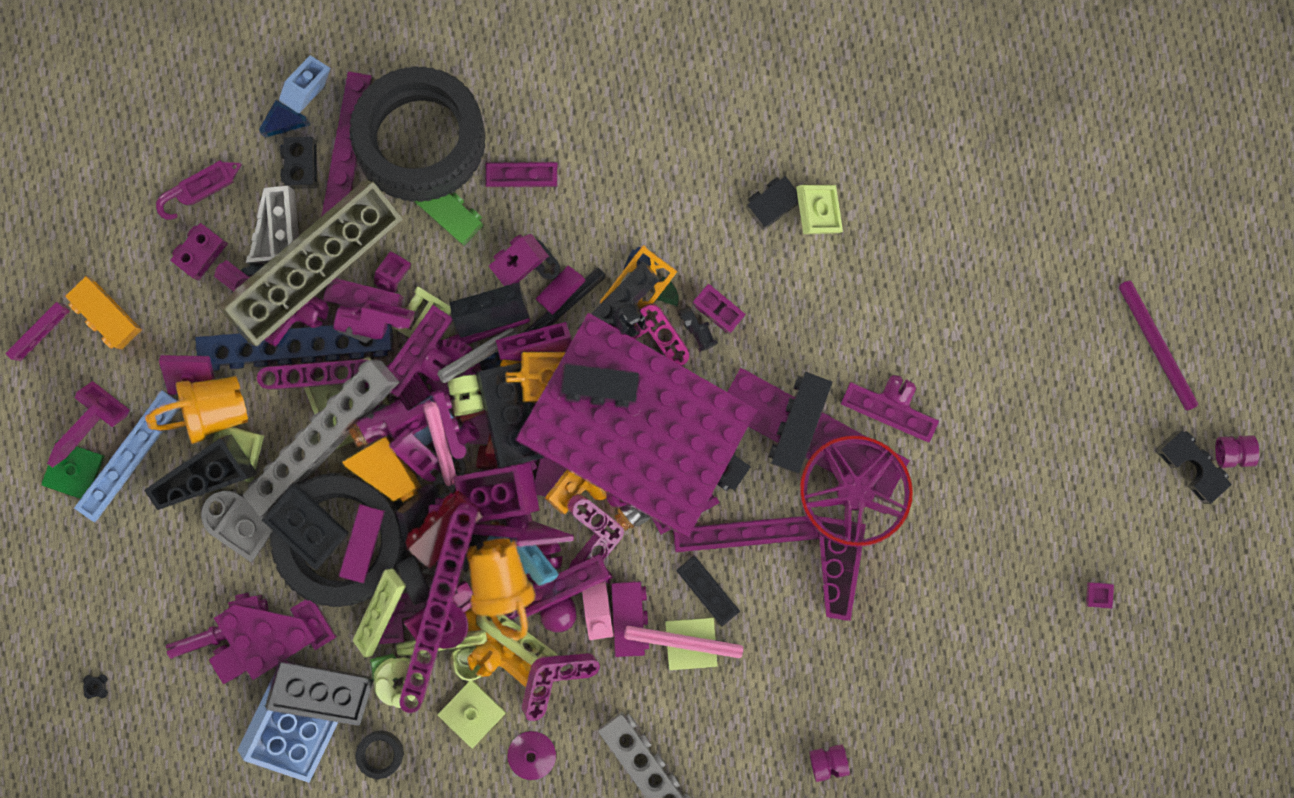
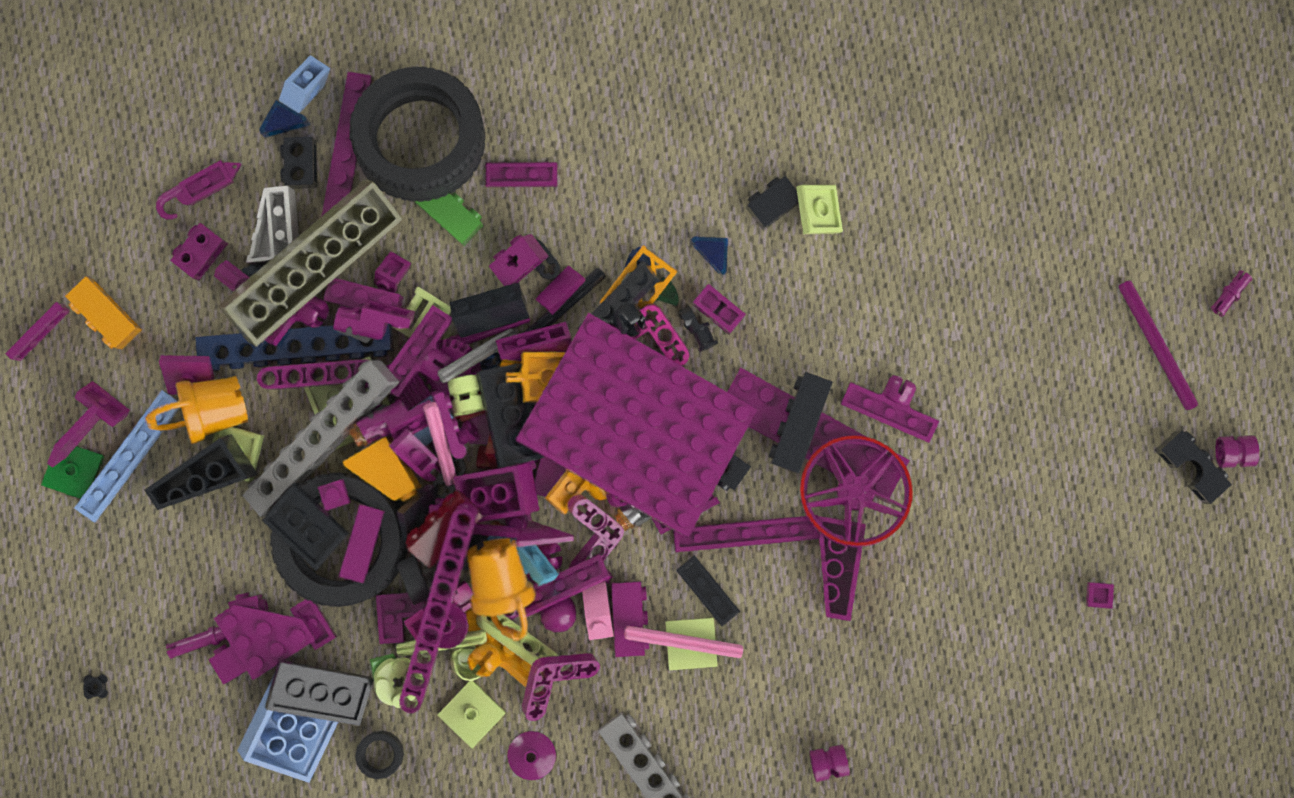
light grey tile [201,491,272,562] -> none
yellowish green plate [352,569,405,658] -> none
black brick [559,364,639,408] -> none
none -> magenta plate [318,479,351,511]
none -> clear blue slope [690,237,728,278]
none -> magenta pin [1210,270,1252,317]

